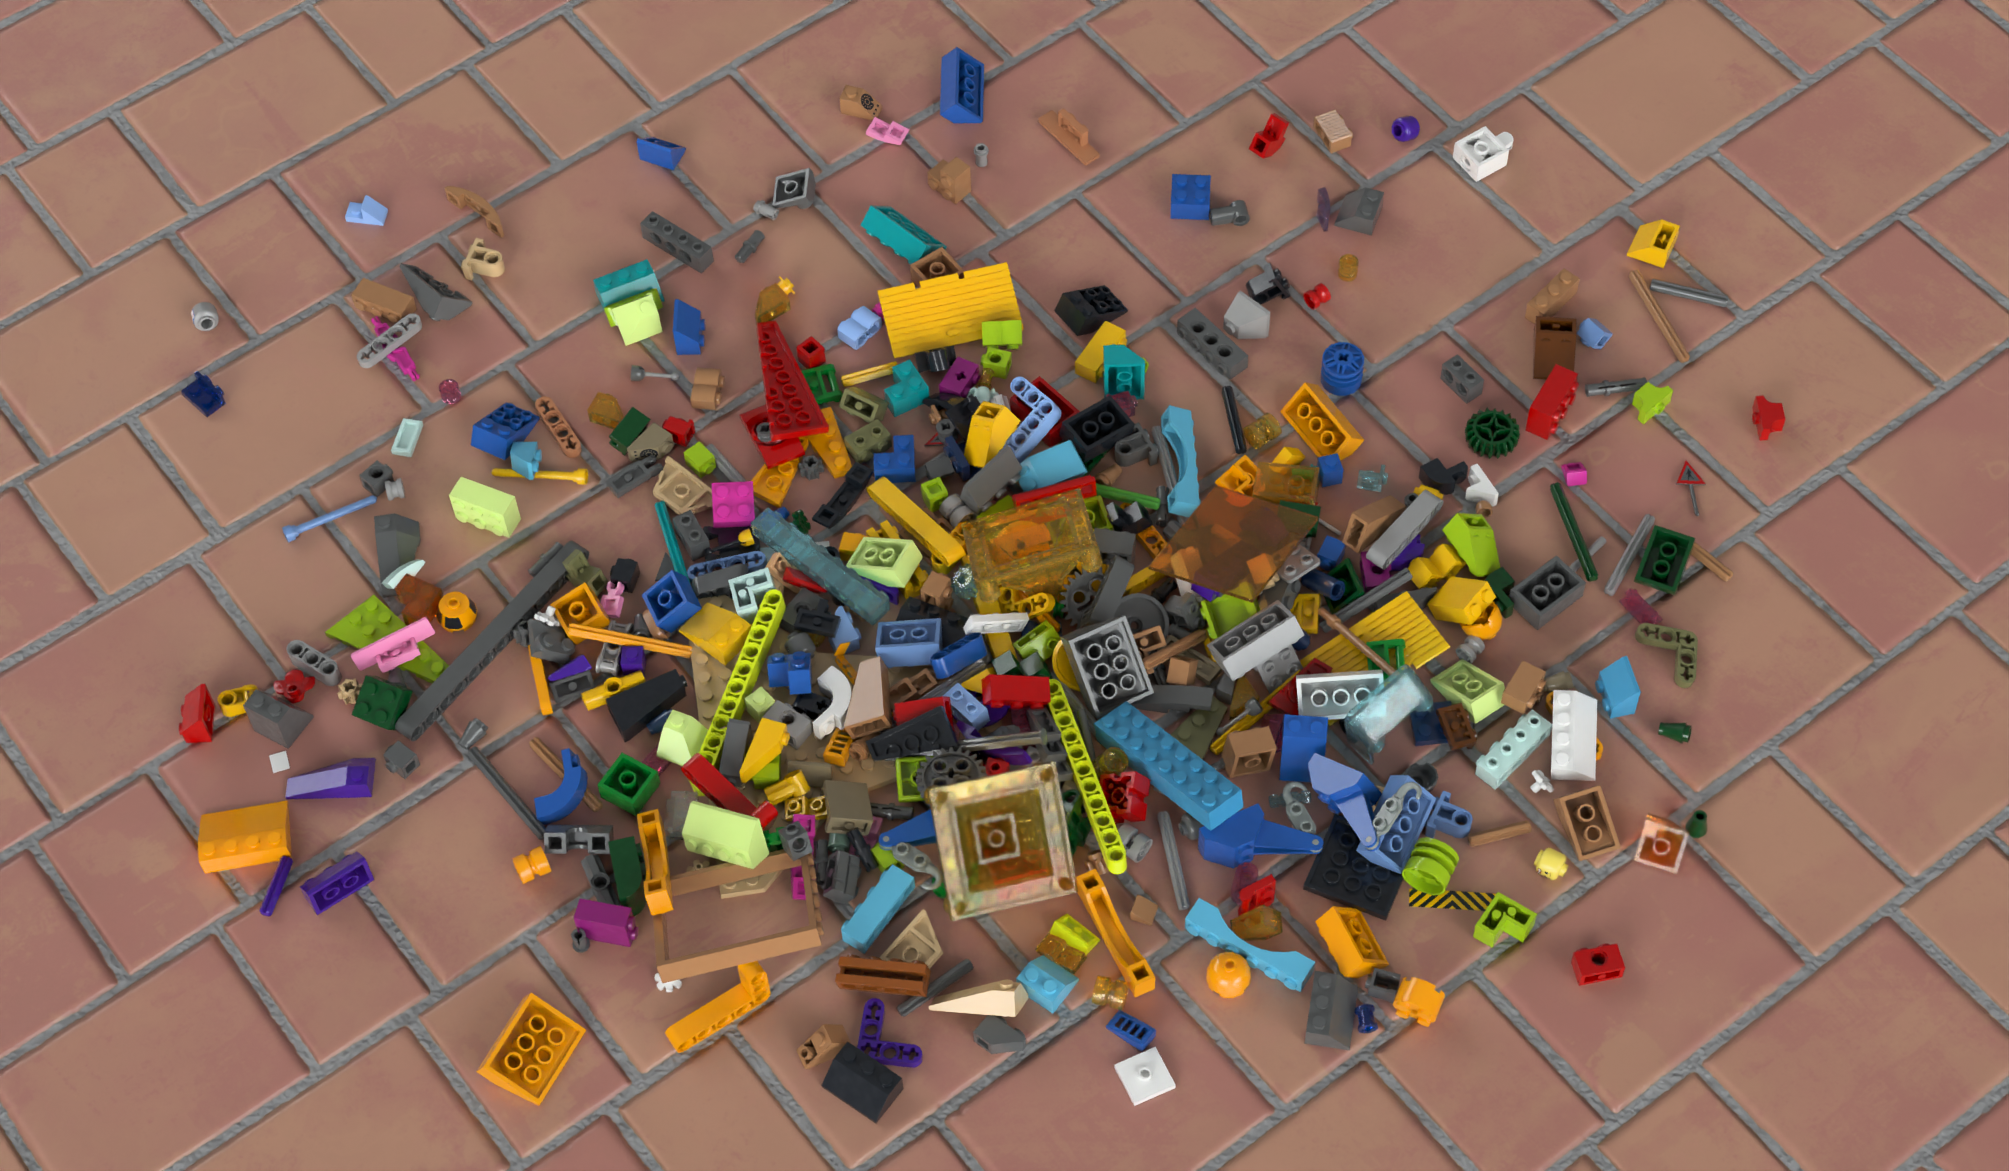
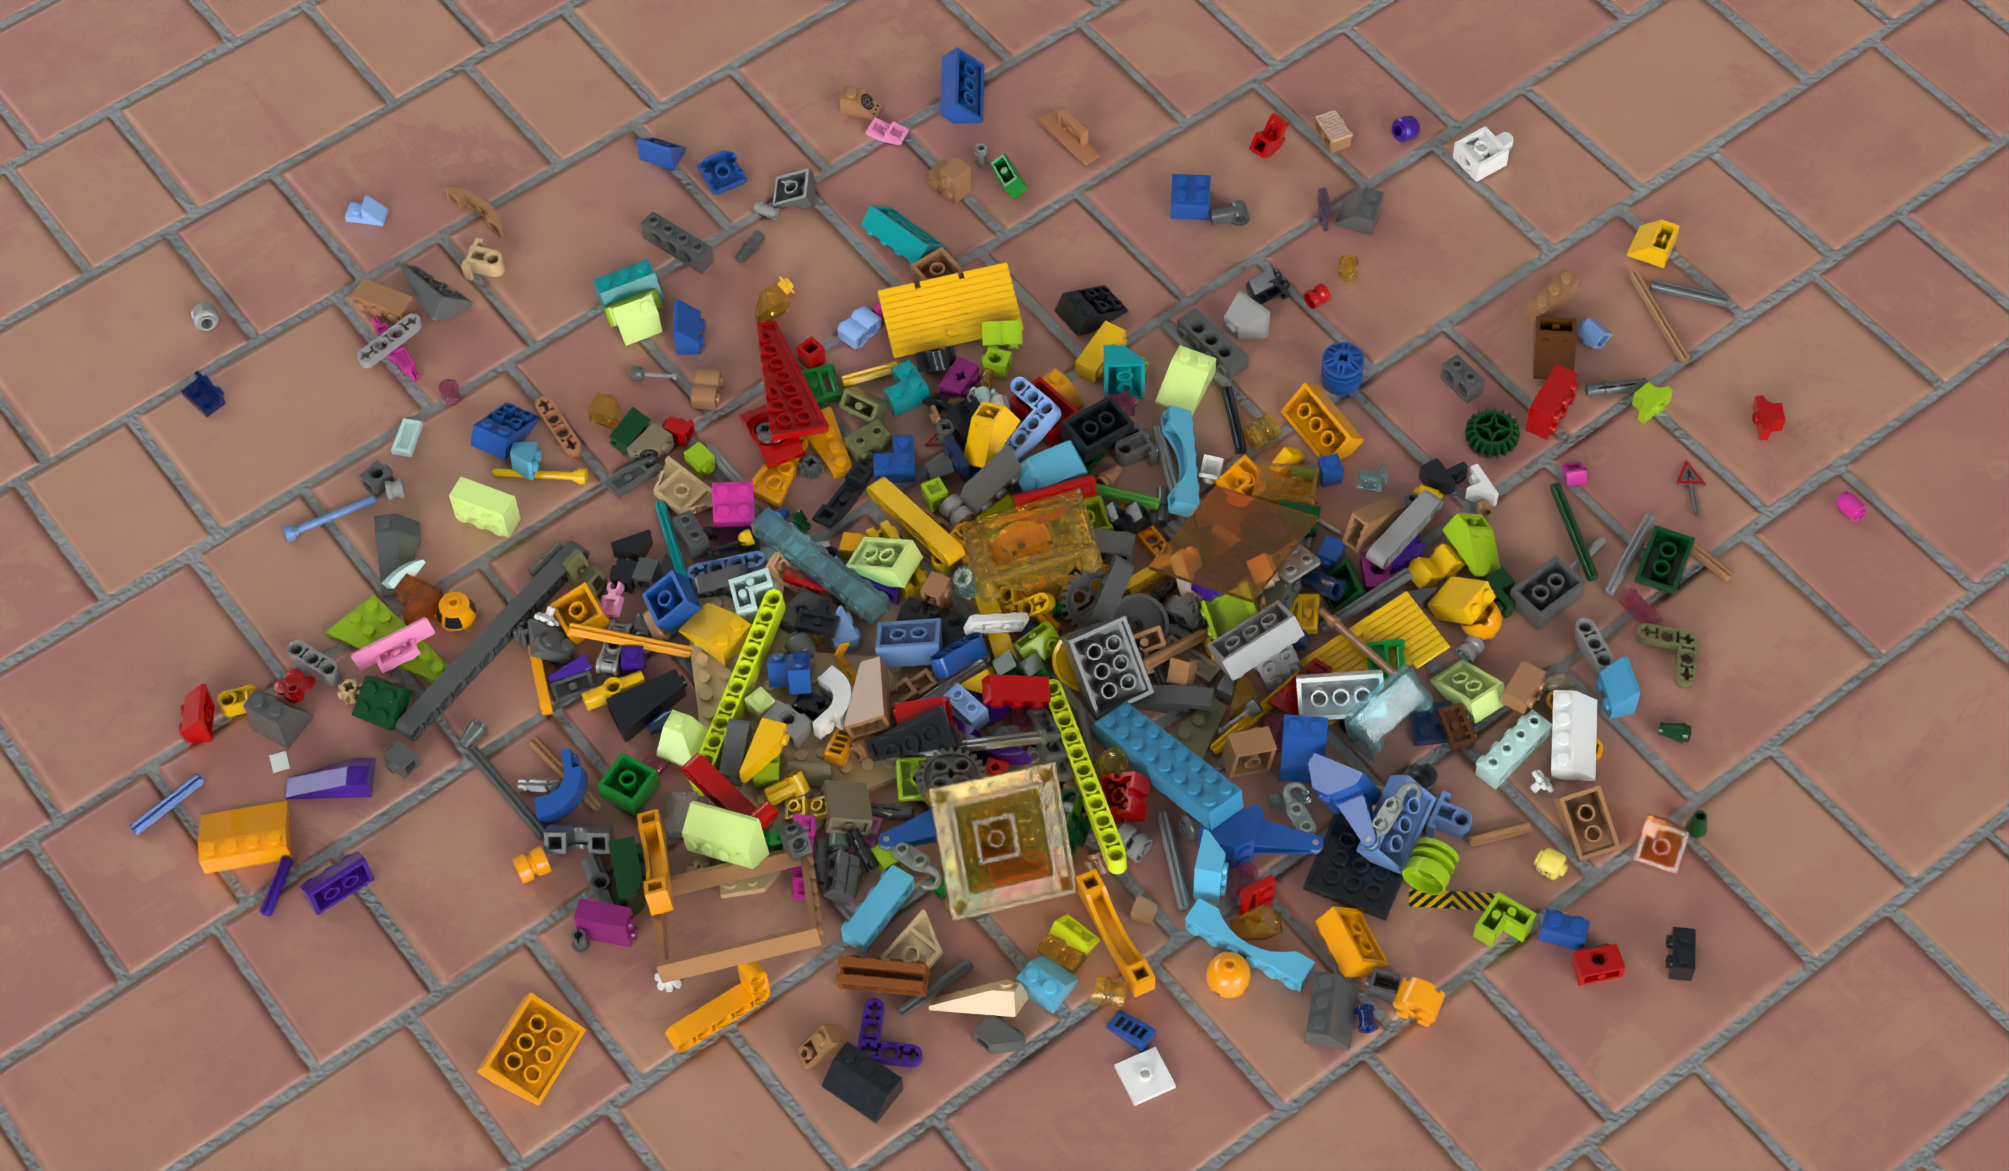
none -> axle [130,773,204,835]
none -> light grey axle [517,779,560,792]
none -> black slope [611,529,653,562]
none -> dark grey brick [632,557,663,590]
none -> blue slope [697,150,748,195]
none -> green brick [990,154,1028,199]
none -> light orange slope [1043,368,1083,409]
none -> yellowish green slope [1155,345,1216,416]
none -> medium azure slope [1193,829,1229,904]
none -> white bracket [1198,454,1225,485]
none -> blue brick [1538,909,1590,951]
none -> light grey beam [1573,617,1614,677]
none -> black brick [1665,927,1696,981]
none -> dark pink brick [1836,491,1867,521]

